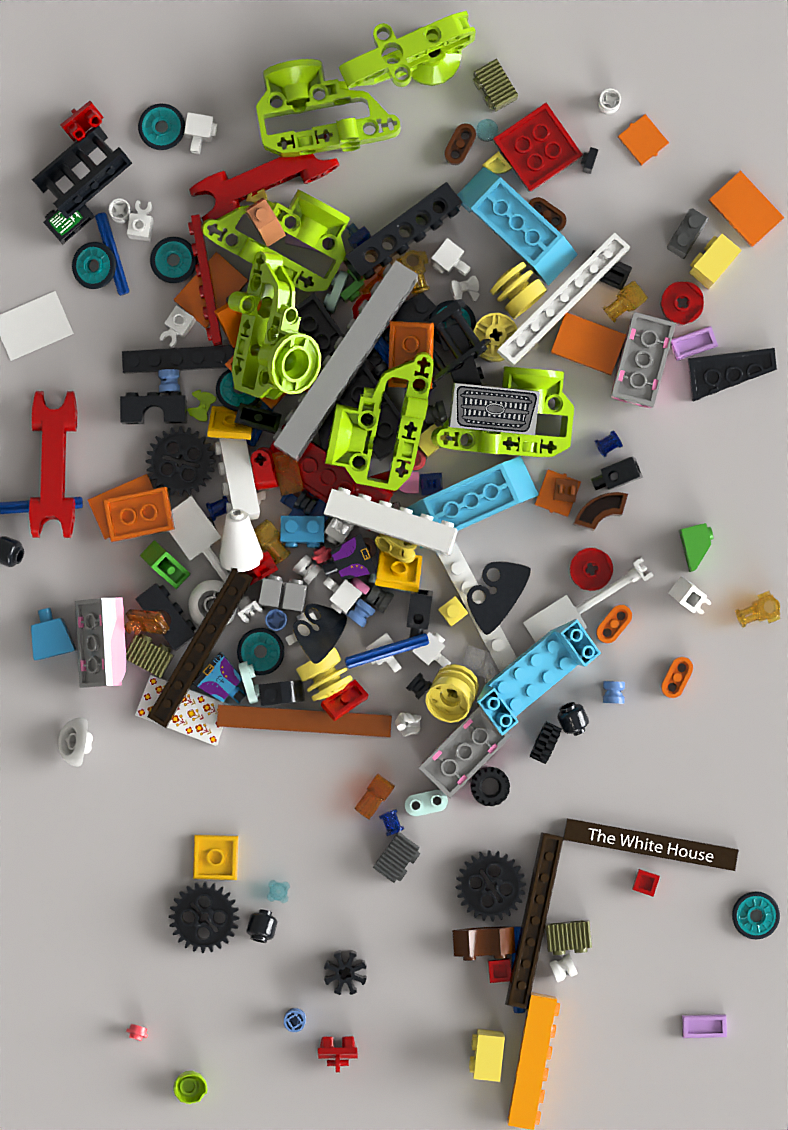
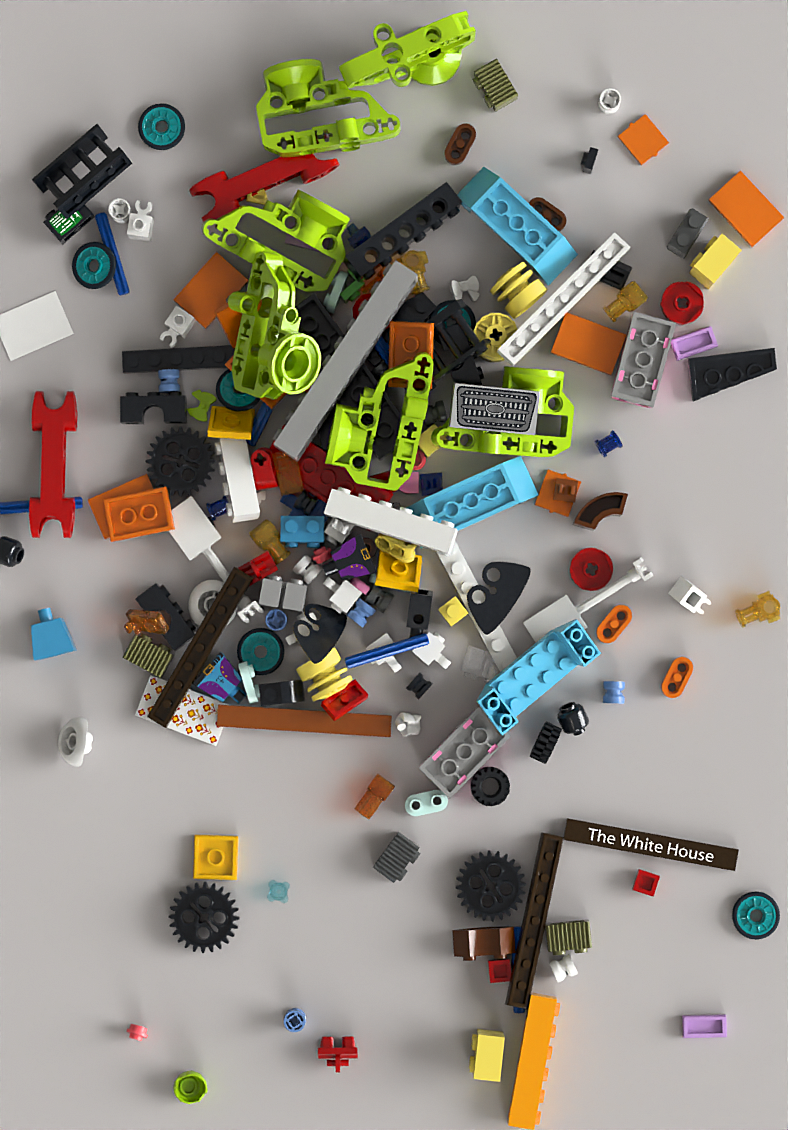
red hips [60,101,104,141] -> none
light grey piece [75,598,126,688] -> none
bright green slope [140,540,191,589] -> none
wheel [150,237,197,283] -> none
white brick [184,112,218,155] -> none
red plate [188,214,223,346] -> none
white cone [219,509,263,572] -> none
black slope [234,403,282,434] -> none
nougat slope [244,198,286,247] -> none
black head [246,909,278,943] -> none
black gear [324,950,367,995] -> none
clear blue bush [379,809,404,836] -> none
light yellow wheel [426,664,479,723] -> none
white brick [431,238,471,276] -> none
clear light blue tile [476,119,498,142] -> none
light yellow tile [482,151,512,174] -> none
red plate [493,102,583,193] -> none
black torso [591,456,643,490] -> none
bright green slope [679,523,714,572] -> none

